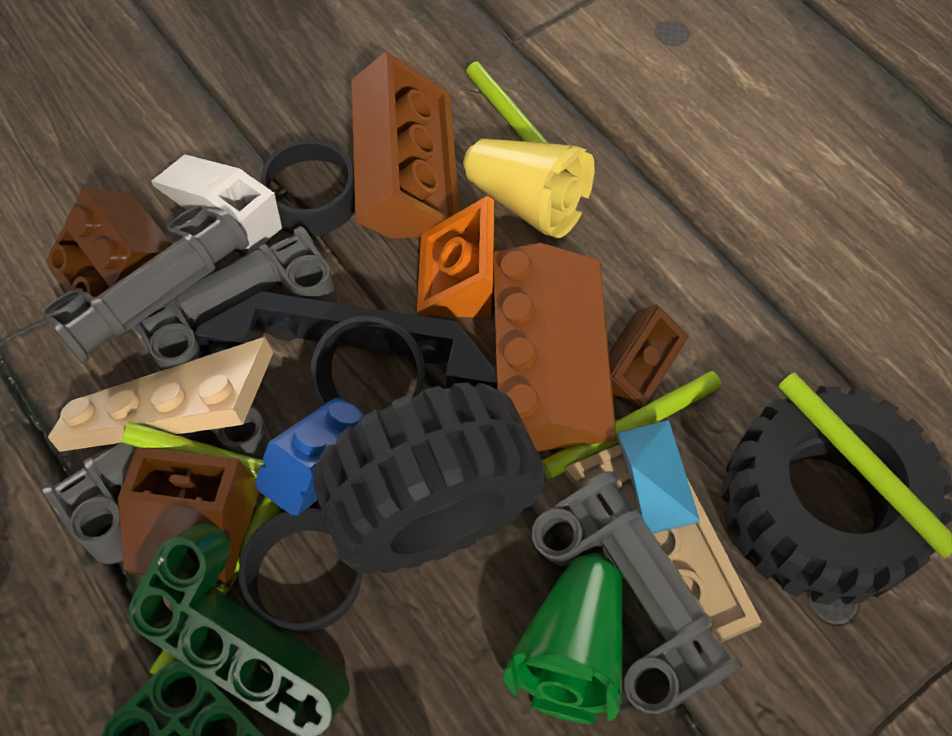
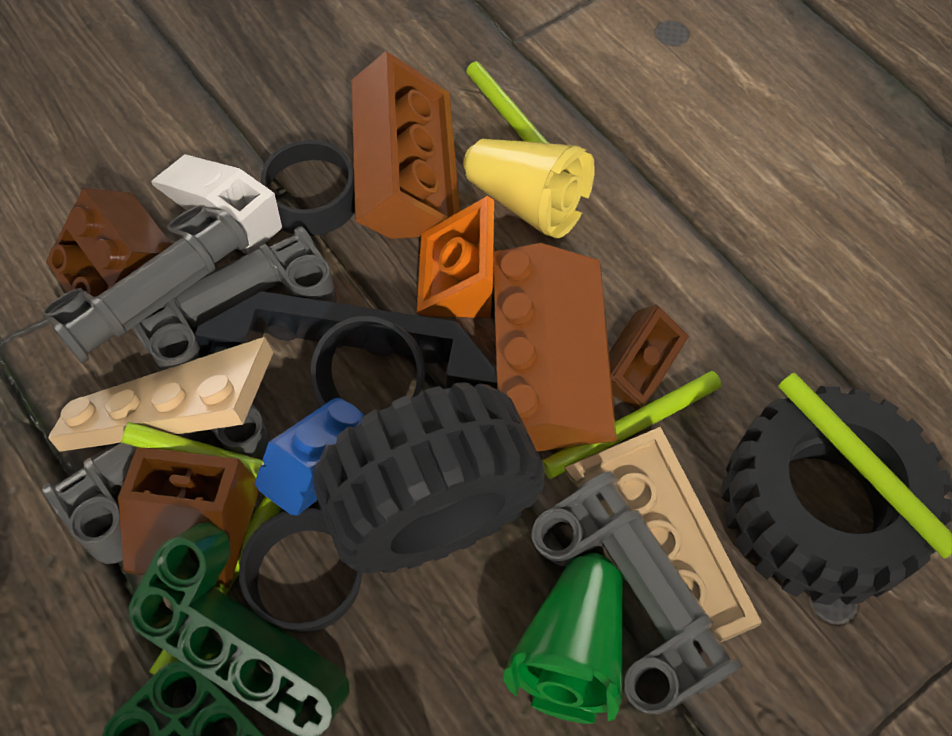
dark azure slope [617,420,700,534] -> none

